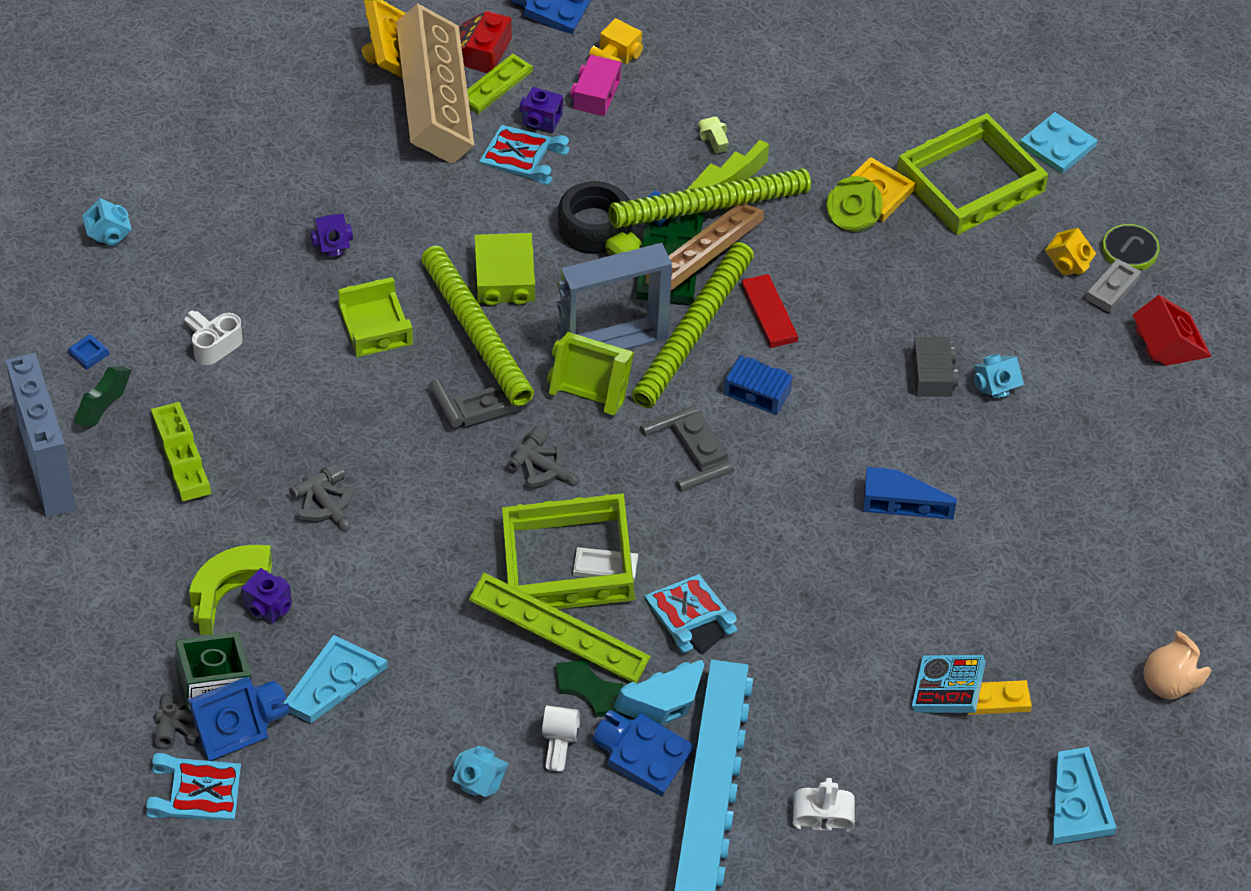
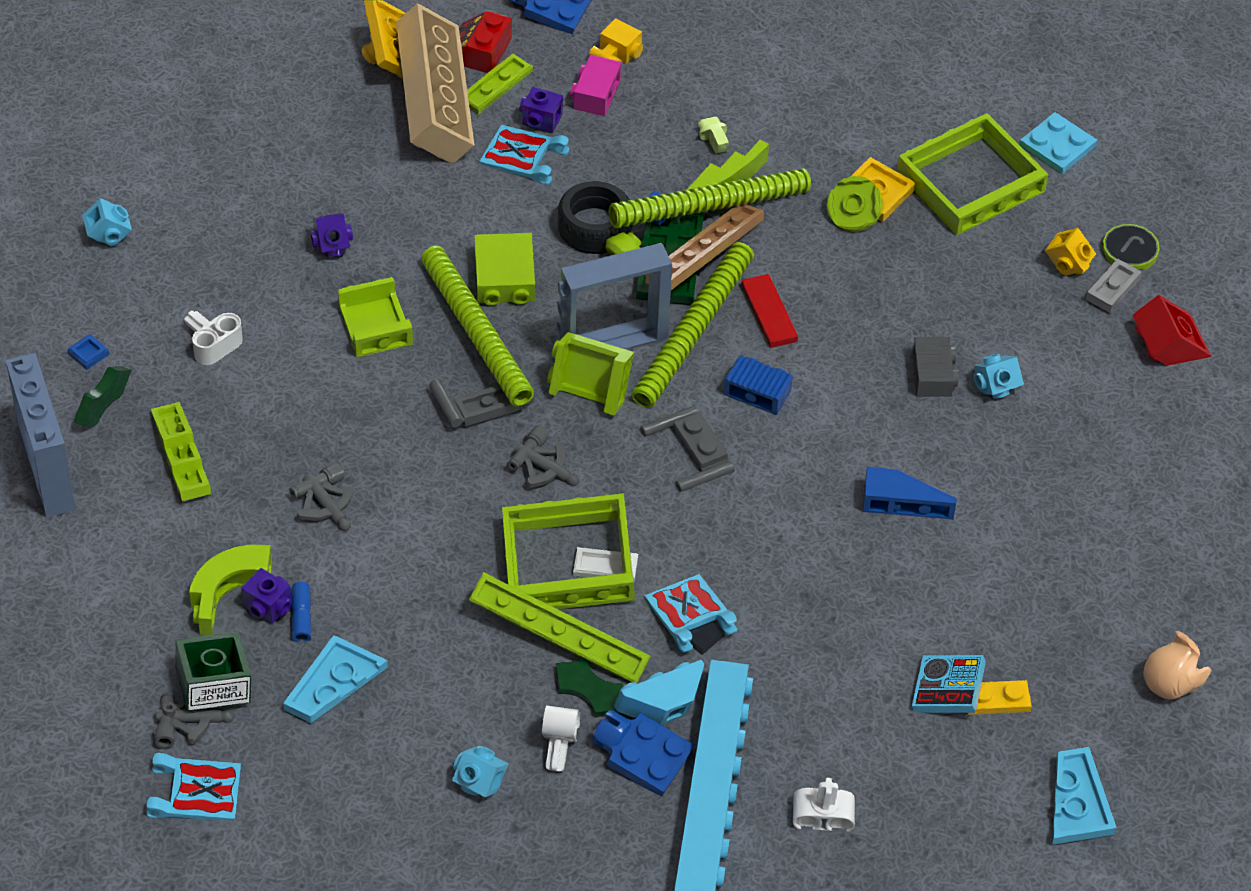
blue plate [188,677,289,761] -> none
none -> blue piece [292,582,311,642]

